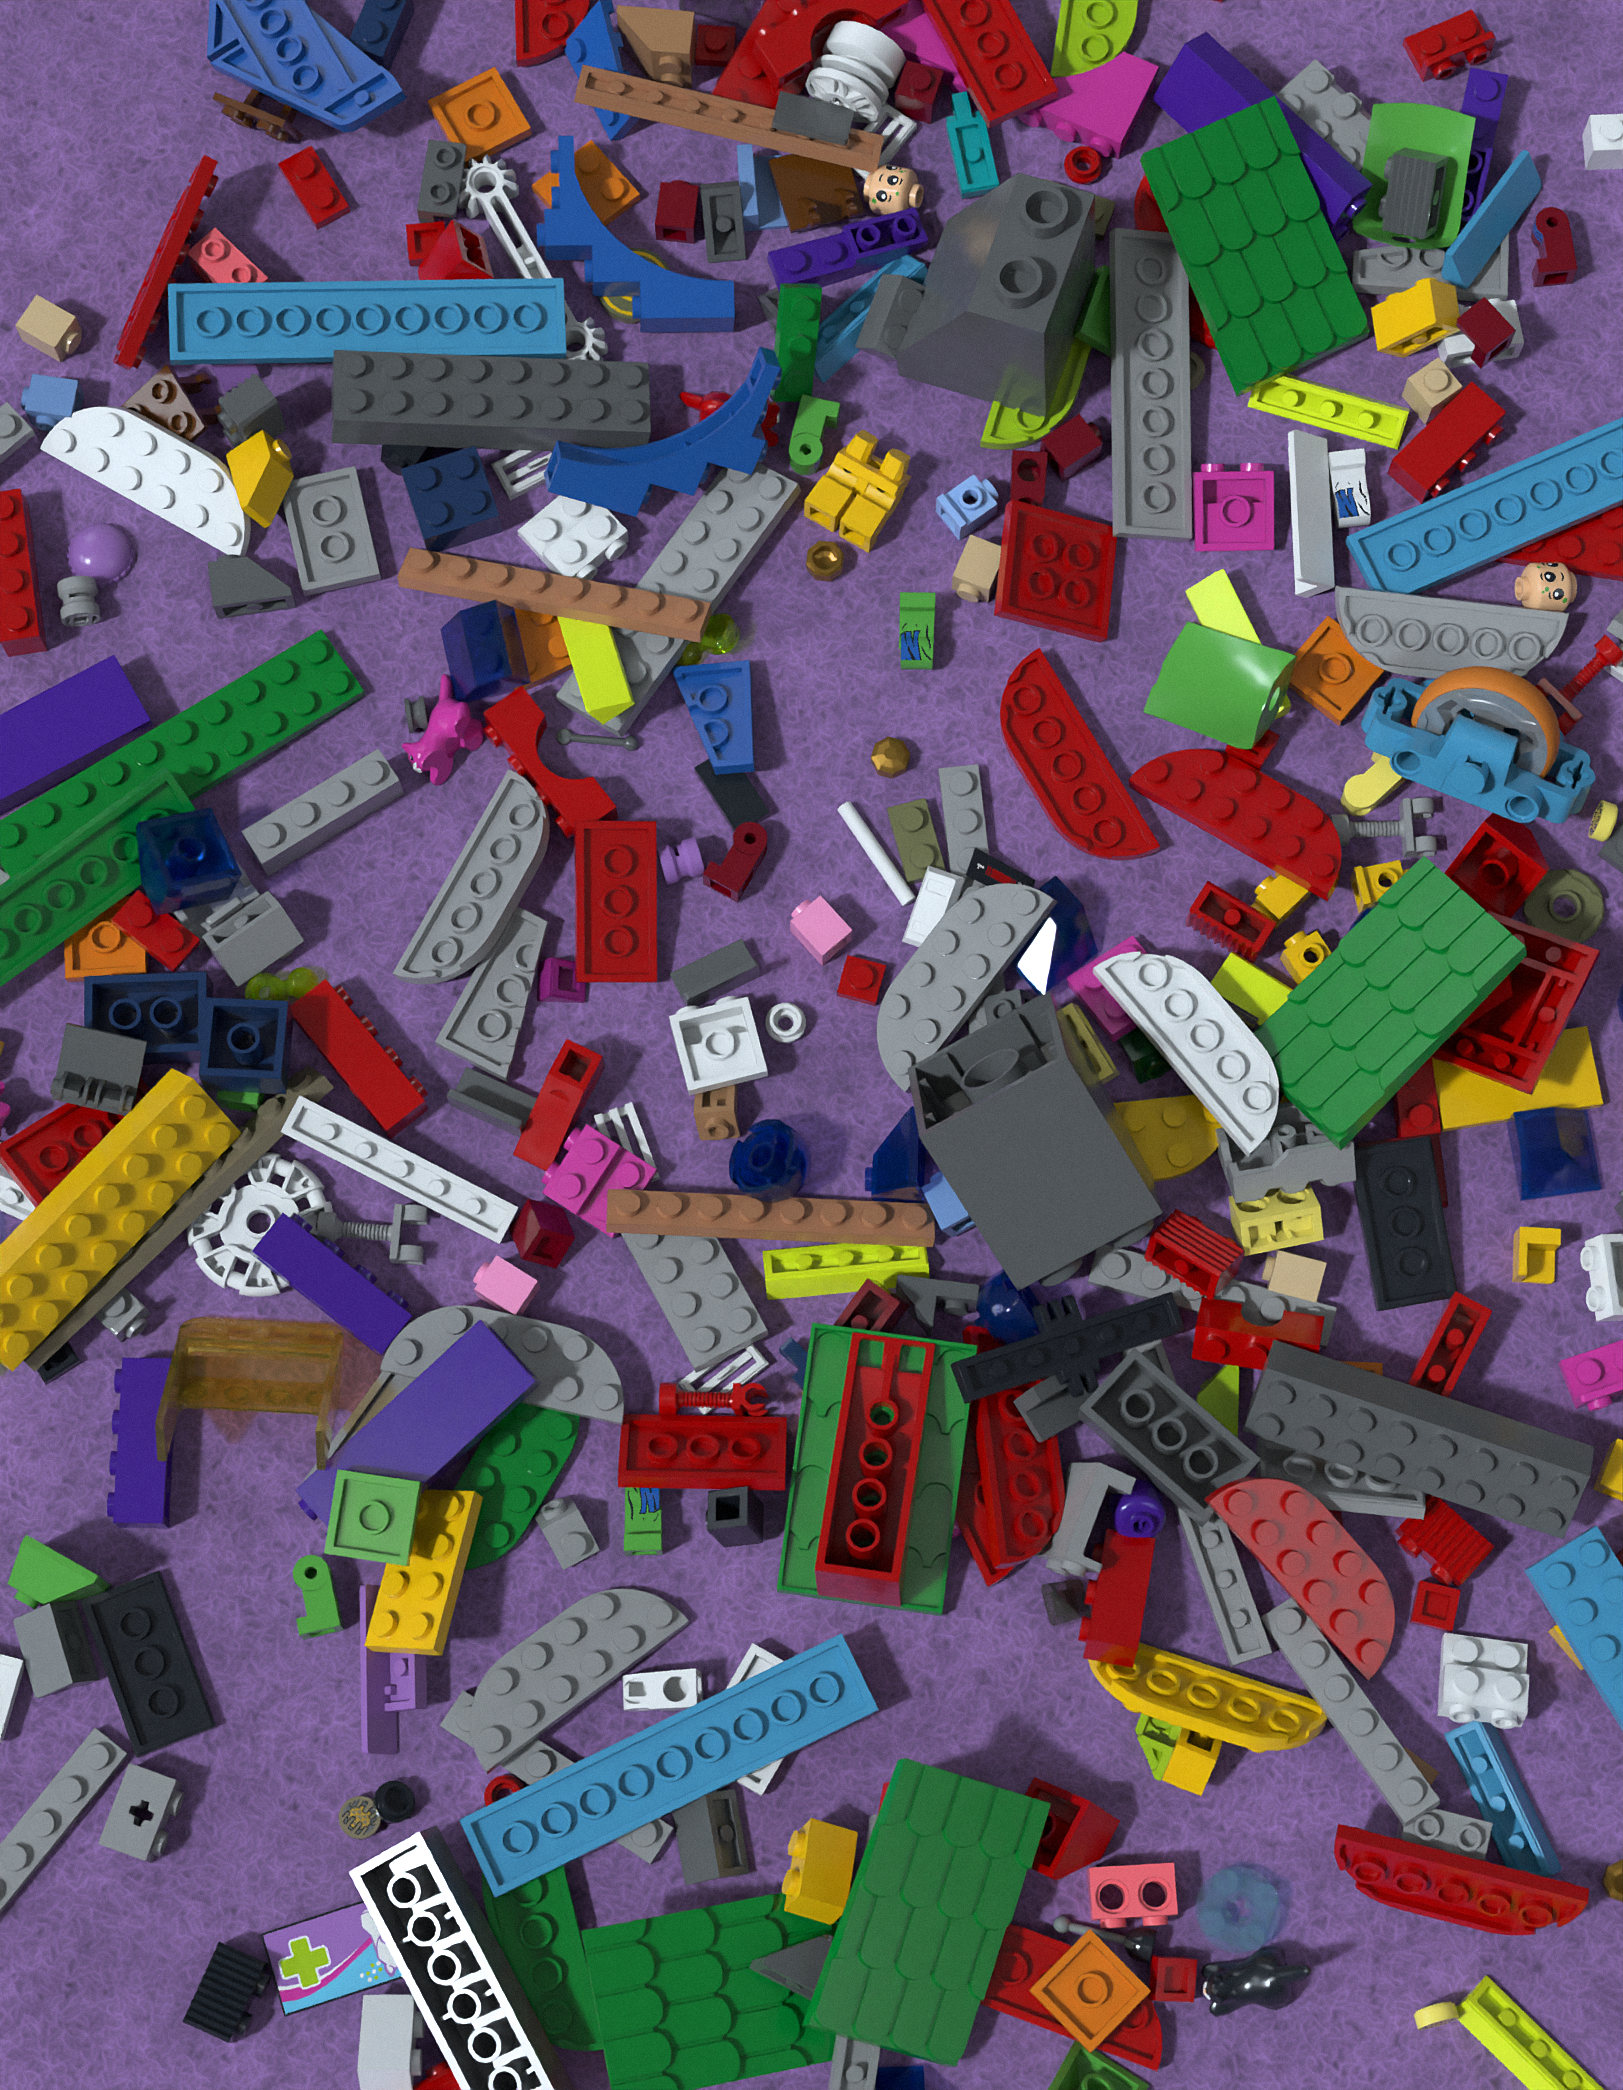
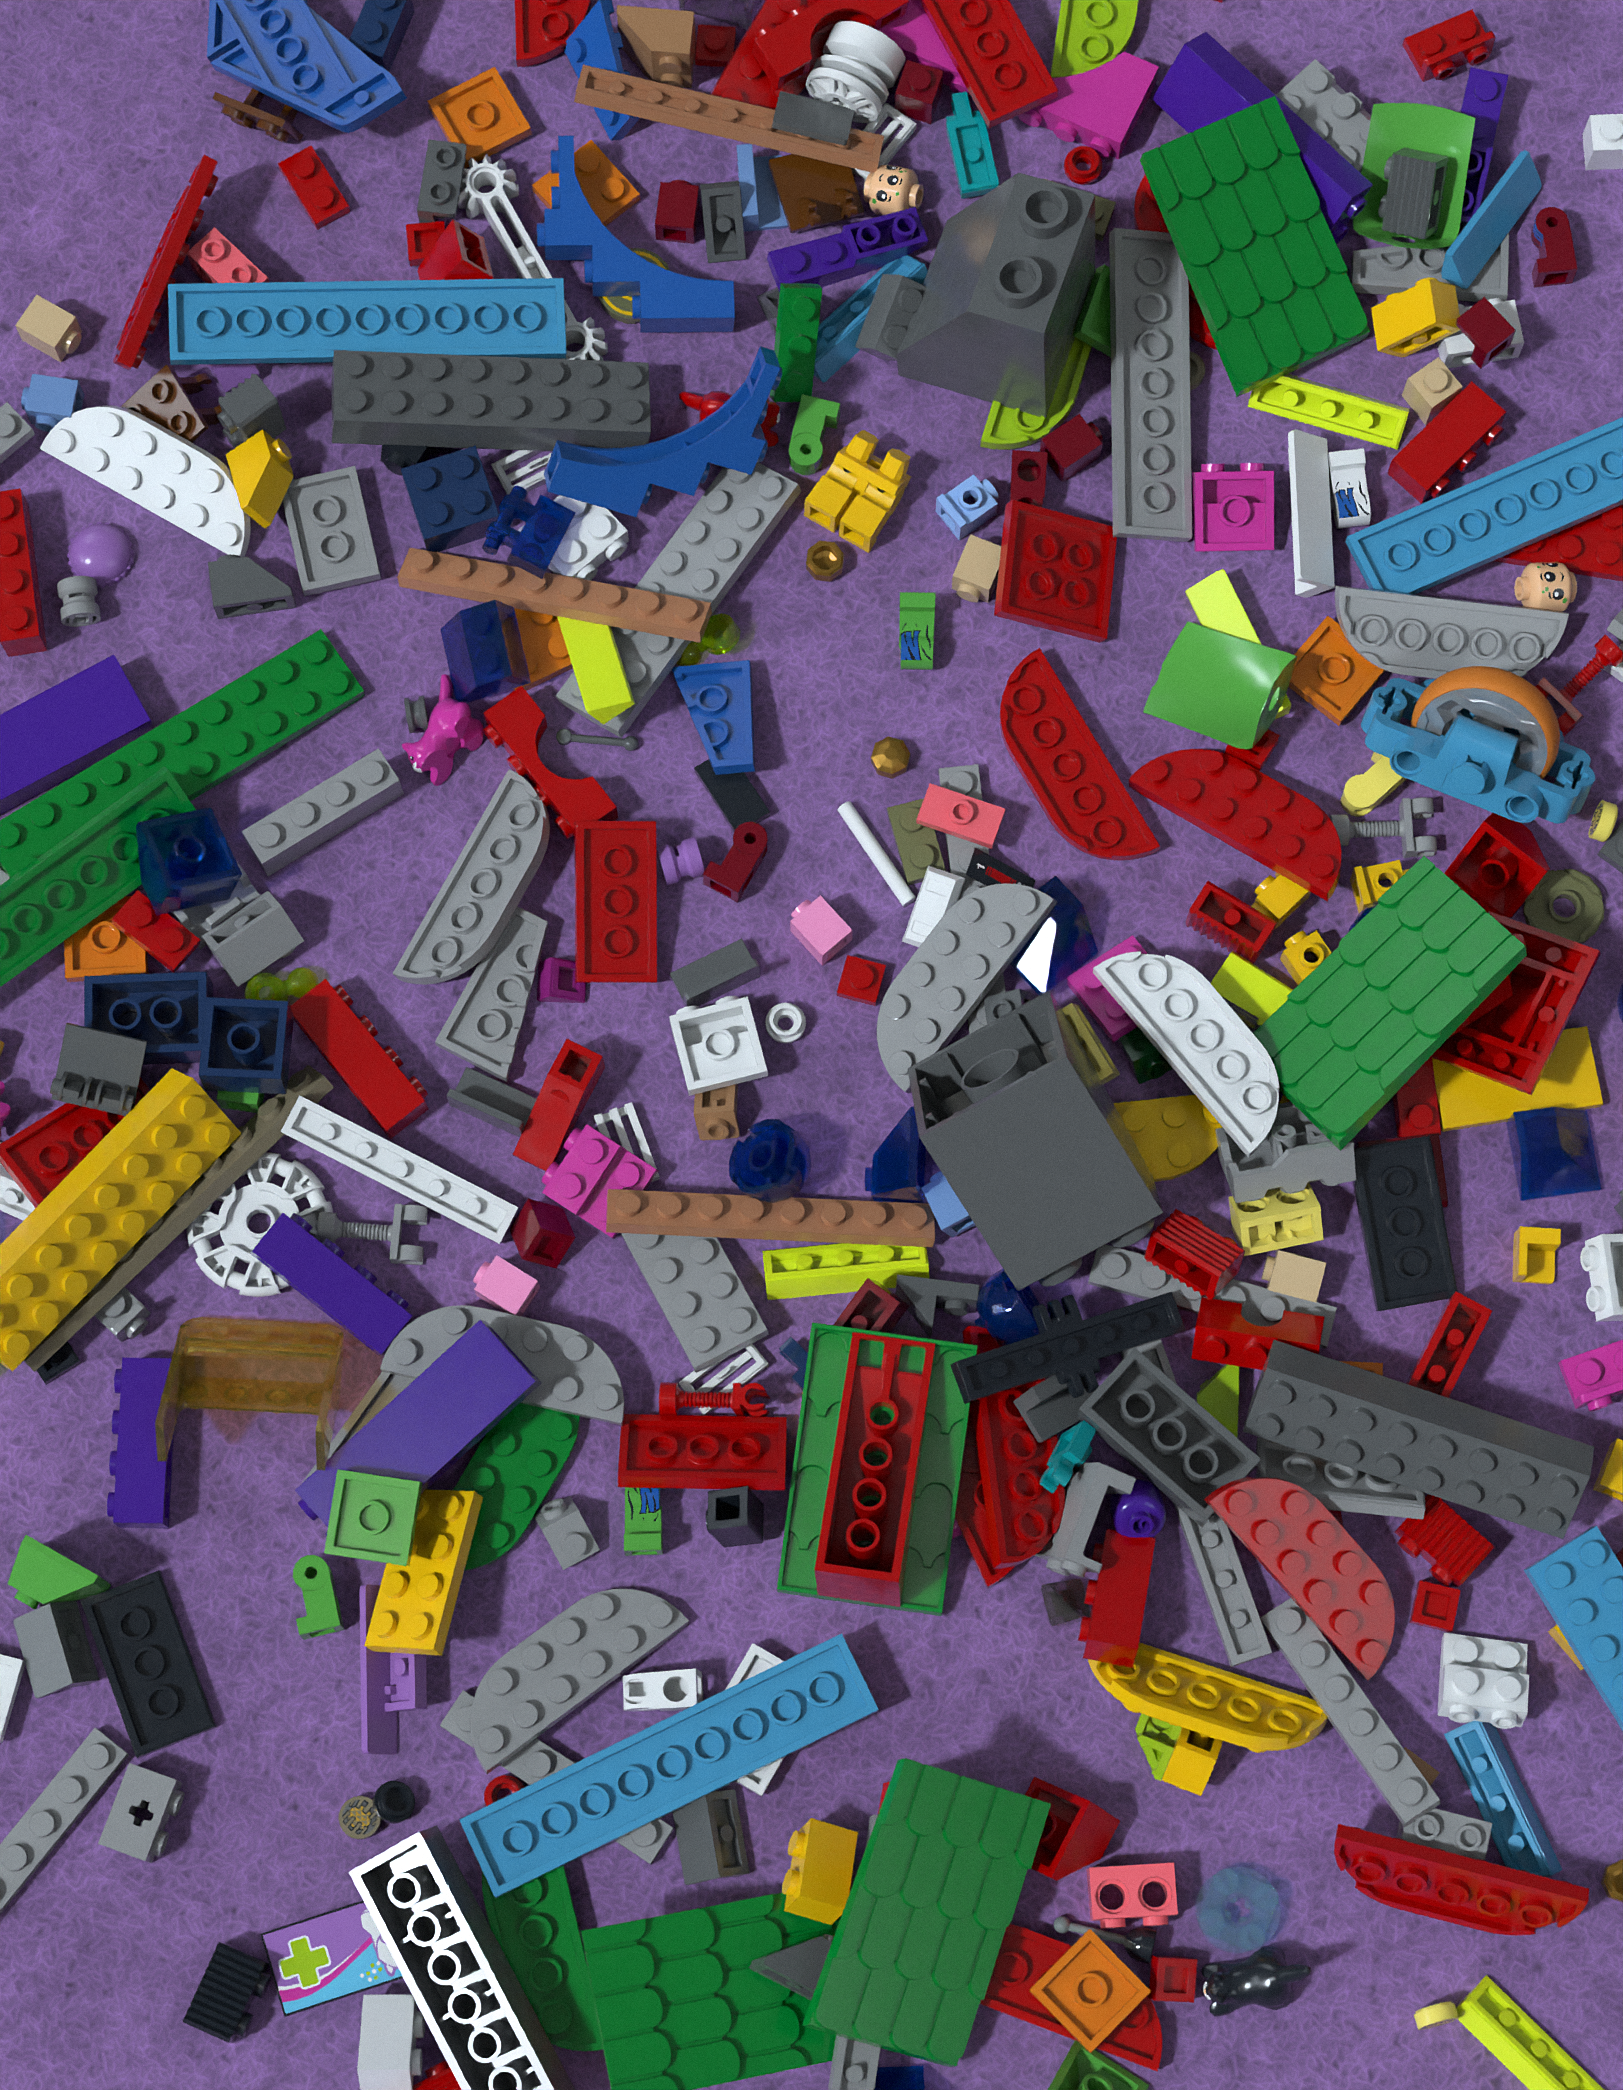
none -> clear blue plate [482,486,576,579]
none -> coral plate [916,783,1006,849]
none -> teal plate [1039,1420,1096,1493]

